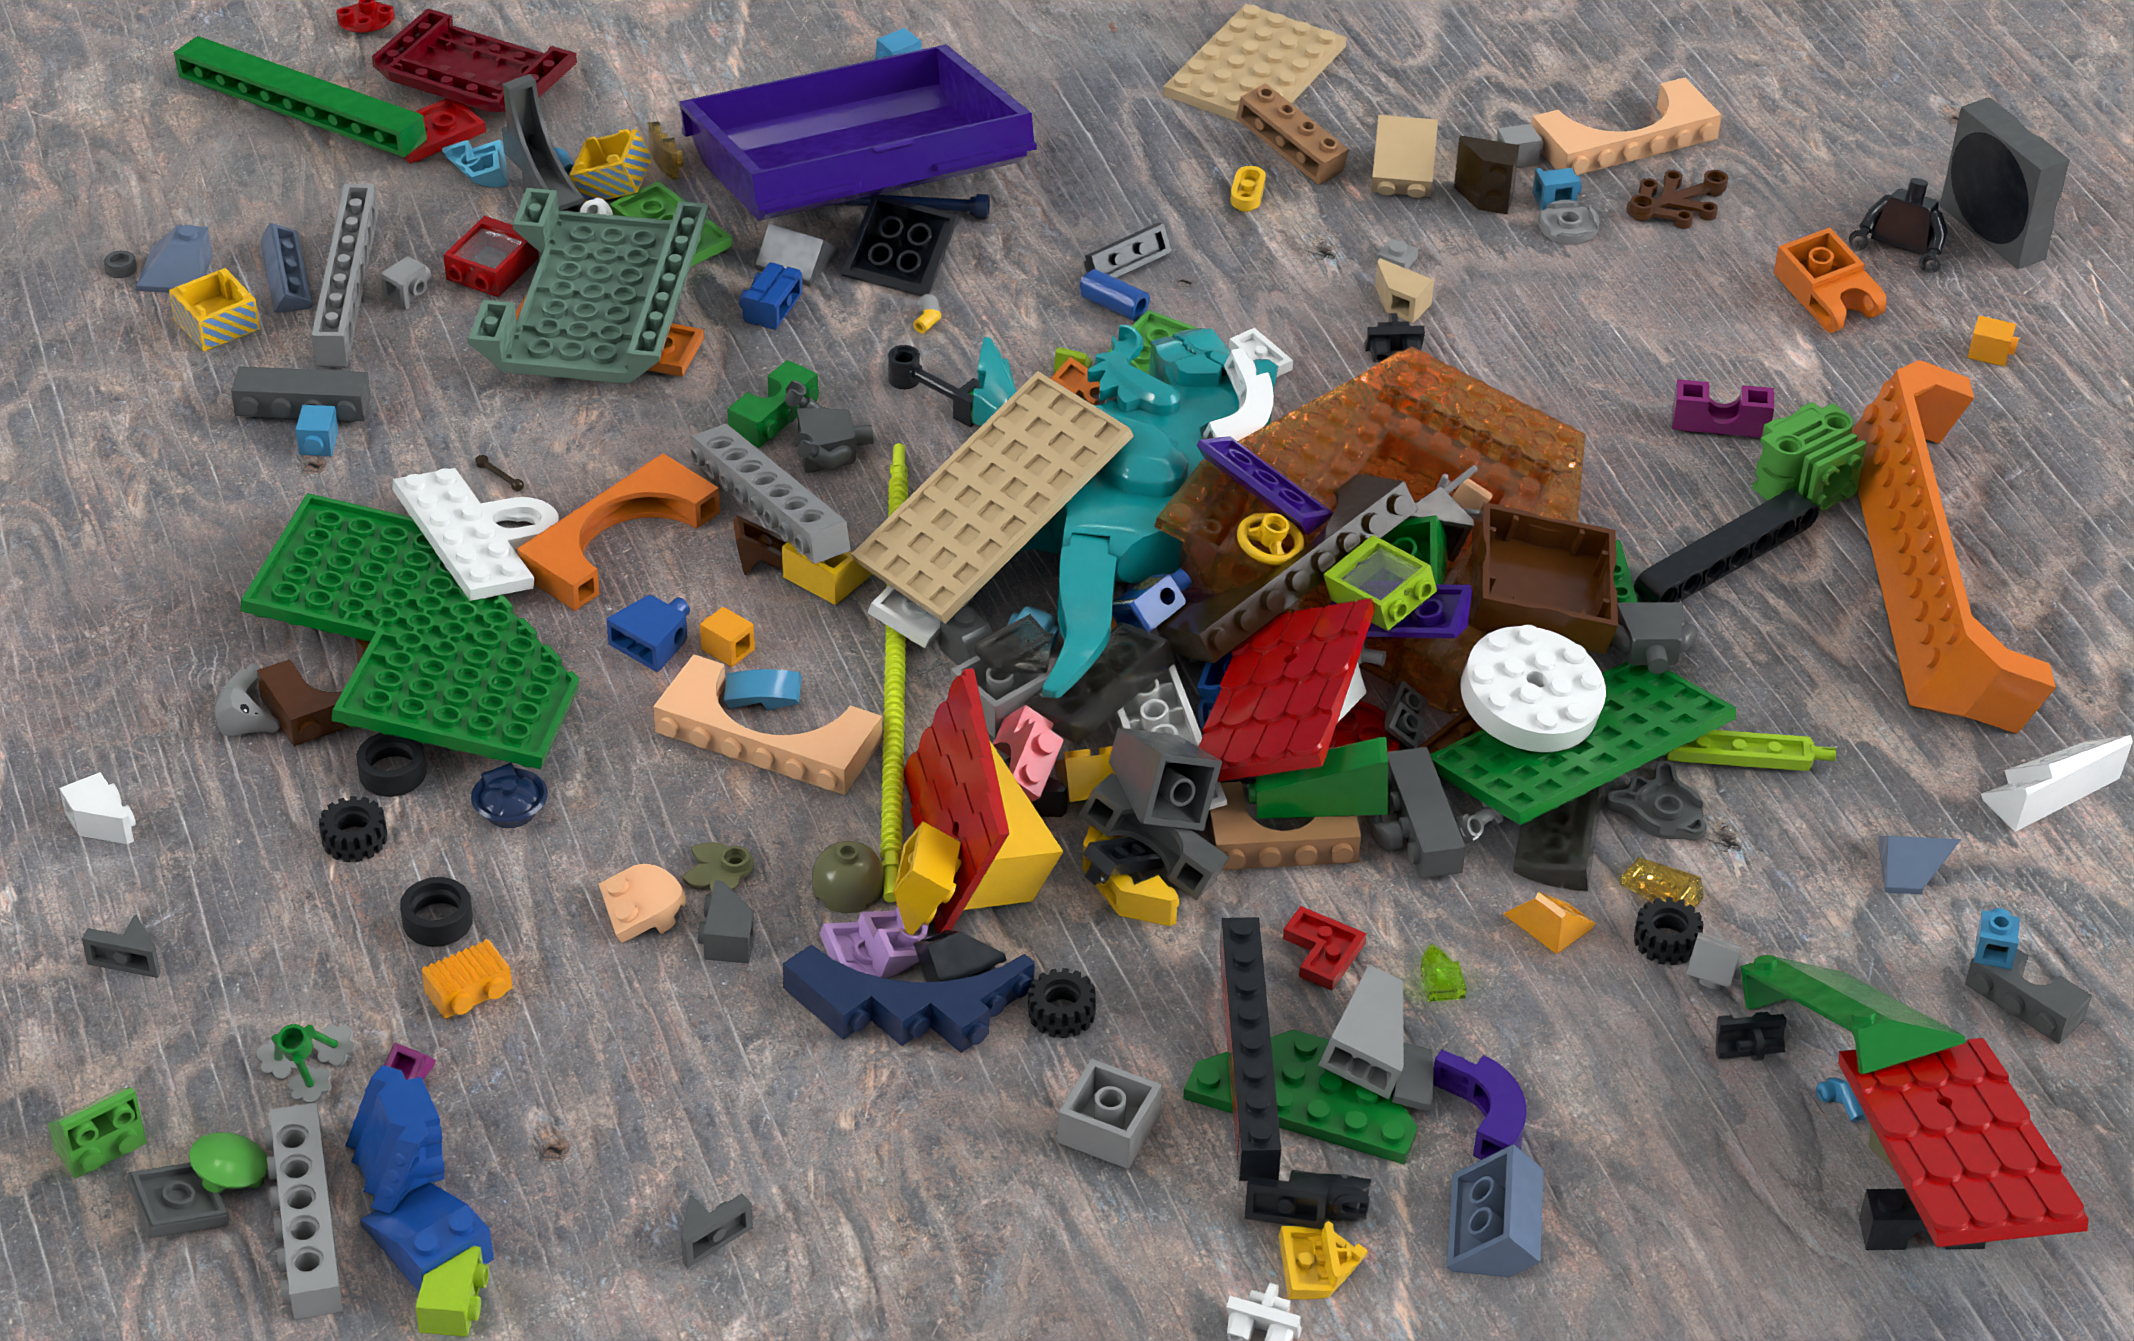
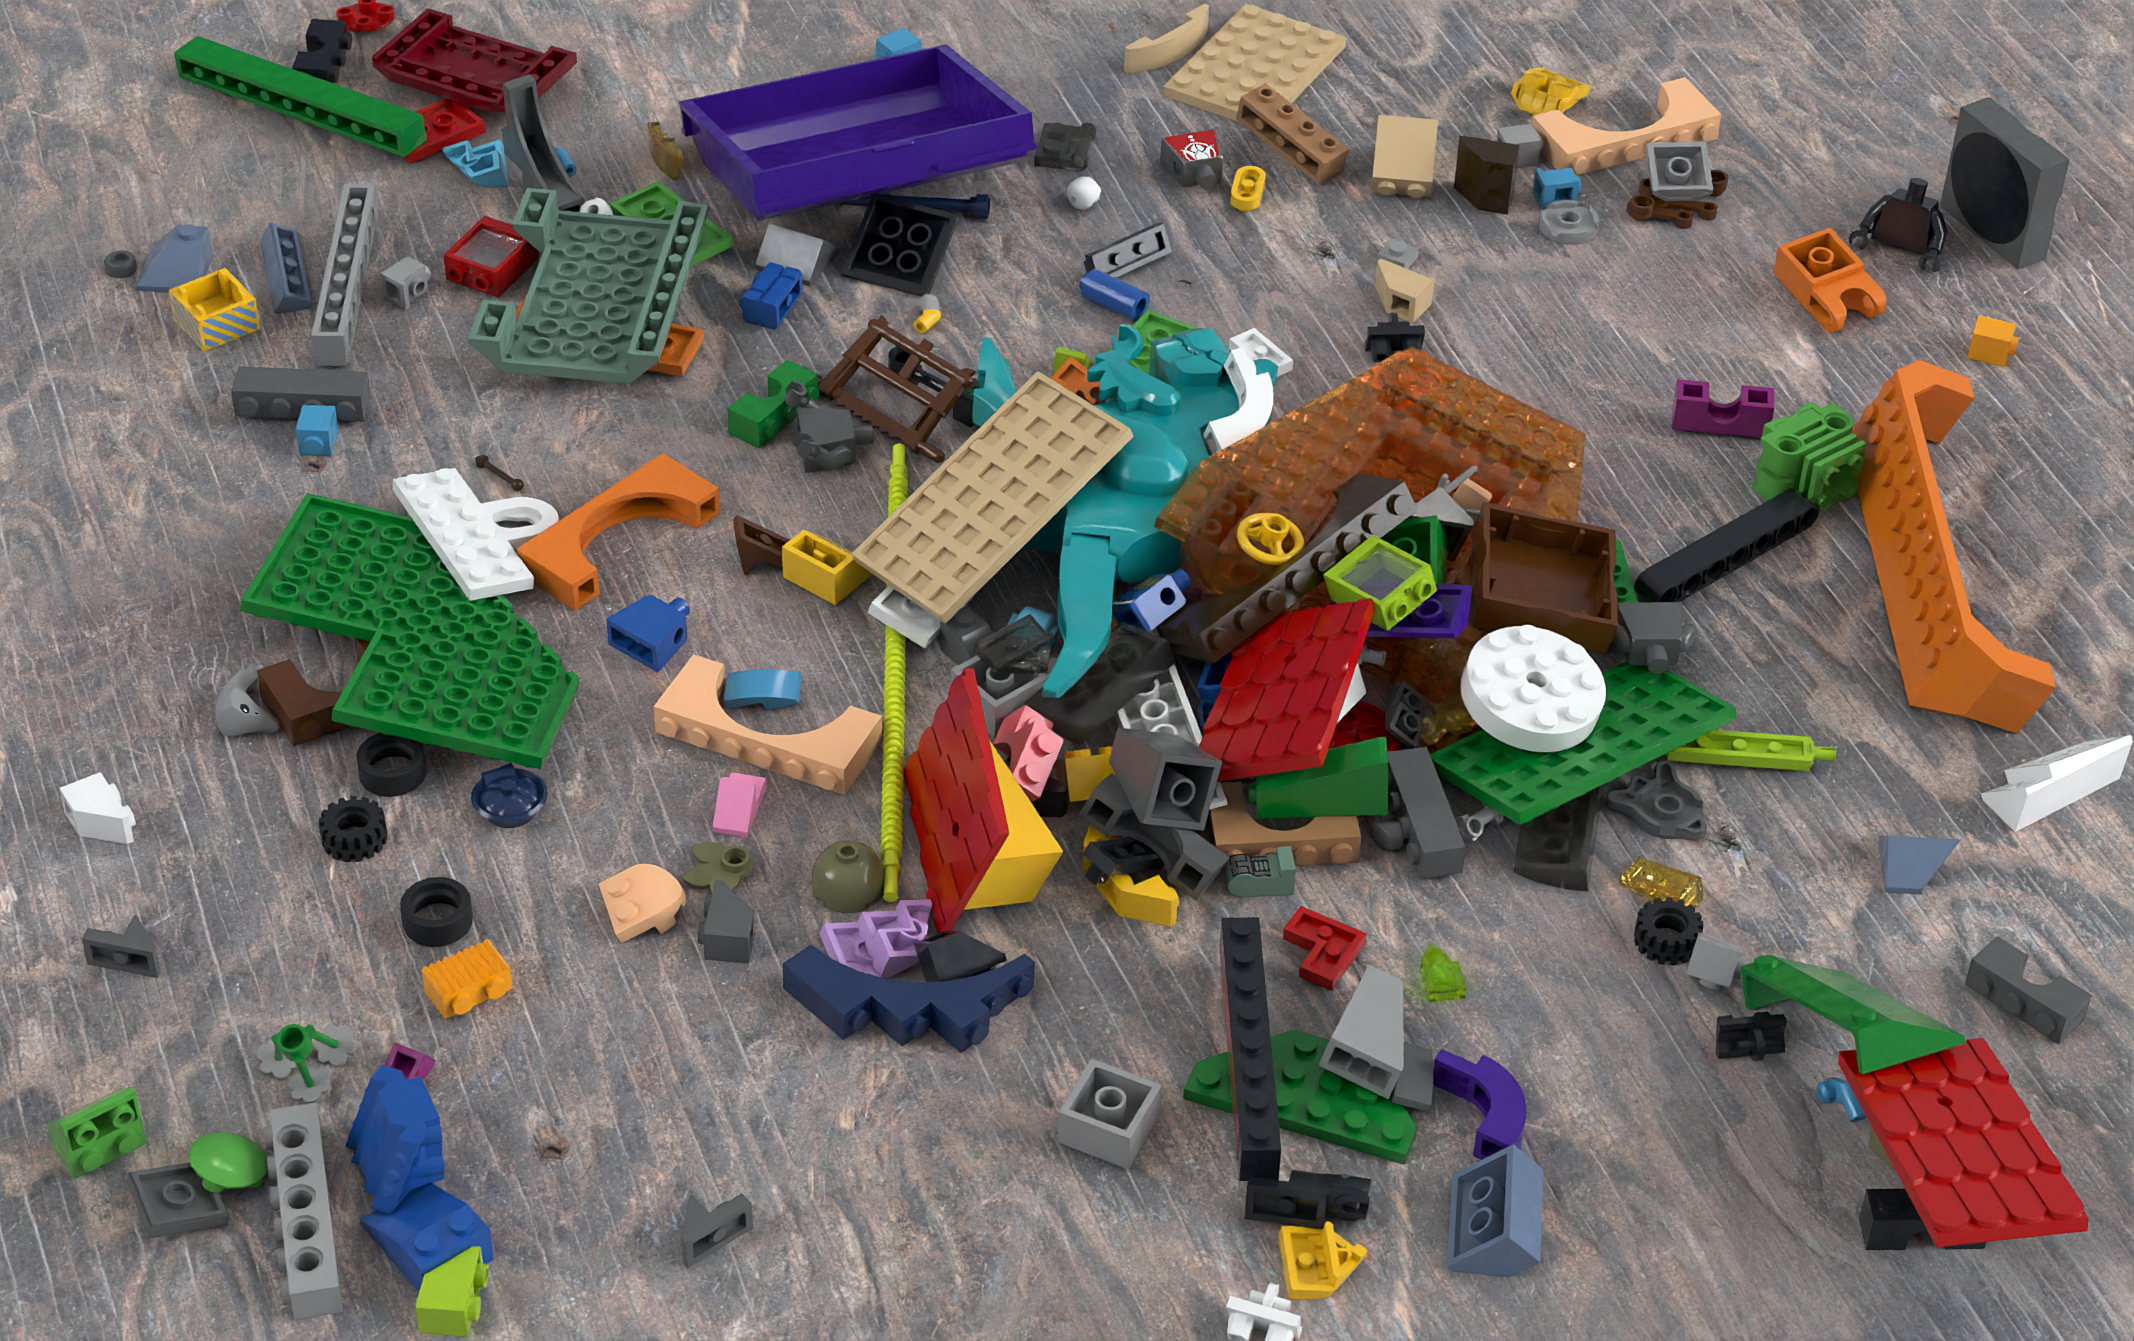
yellow container [569,129,652,202] -> none
light grey brick [690,424,851,564] -> none
light orange brick [700,606,755,667] -> none
yellow slope [893,822,961,936] -> none
black tyre [1028,968,1096,1038] -> none
dark purple slope [1196,436,1334,535] -> none
light orange slope [1503,892,1596,954] -> none
dark azure brick [1974,908,2020,969] -> none
none -> black arch [292,19,352,83]
none -> bright pink slope [712,772,766,838]
none -> reddish brown piece [804,315,976,463]
none -> clear smoke plate [1034,123,1097,171]
none -> white piece [1066,176,1101,210]
none -> tan slope [1124,4,1209,74]
none -> flat silver torso [1160,129,1223,190]
none -> sand green leg [1224,846,1296,897]
none -> clear yellow plate [1420,694,1478,745]
none -> yellow slope [1511,67,1591,115]
none -> light grey slope [1645,141,1713,202]

